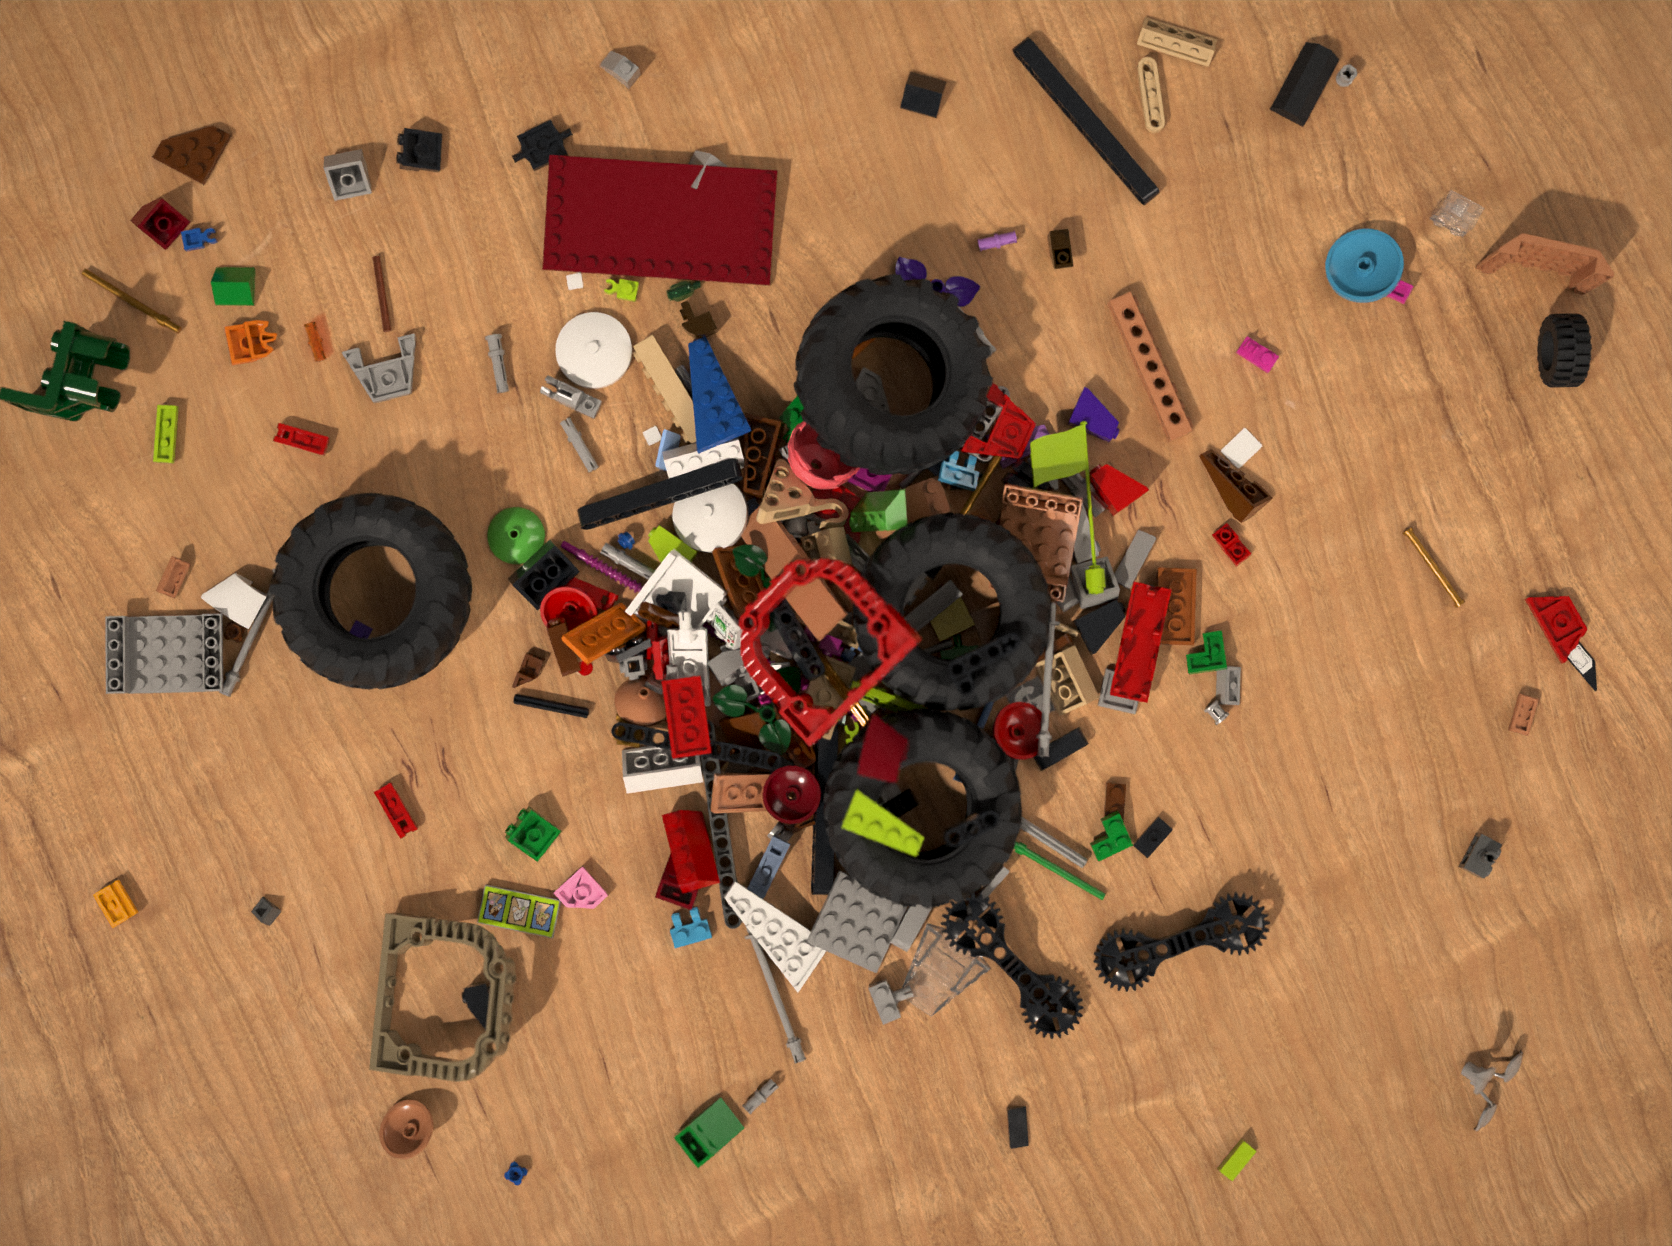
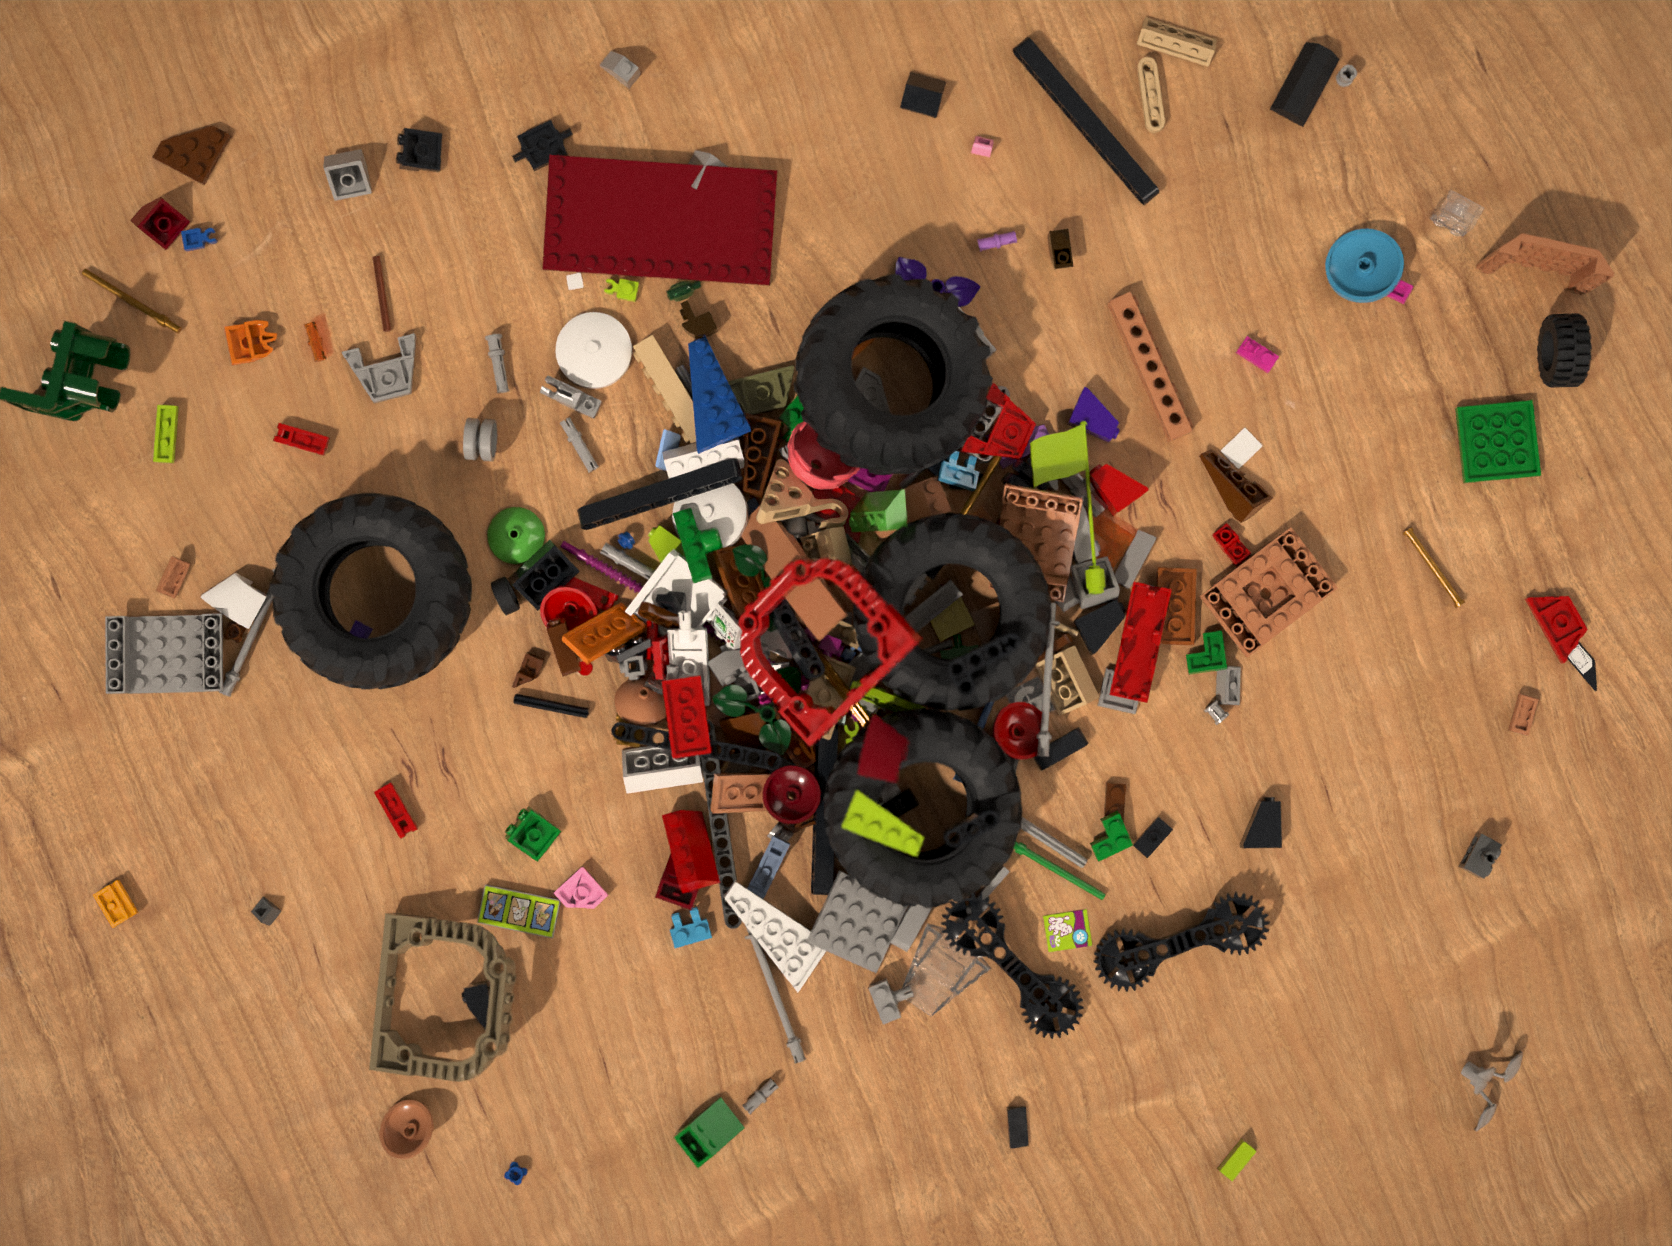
green slope [211,267,255,306] -> none
white sticker [643,426,661,445] -> none
none -> light grey wheel [463,418,497,462]
none -> black tyre [491,576,520,615]
none -> green plate [673,508,722,584]
none -> olive wing [728,365,794,415]
none -> bright pink slope [971,136,993,157]
none -> sticker [1043,909,1092,952]
none -> clear orange plate [1094,515,1135,568]
none -> nougat slope [1199,527,1338,658]
none -> black slope [1240,797,1282,849]
none -> green plate [1455,400,1541,484]

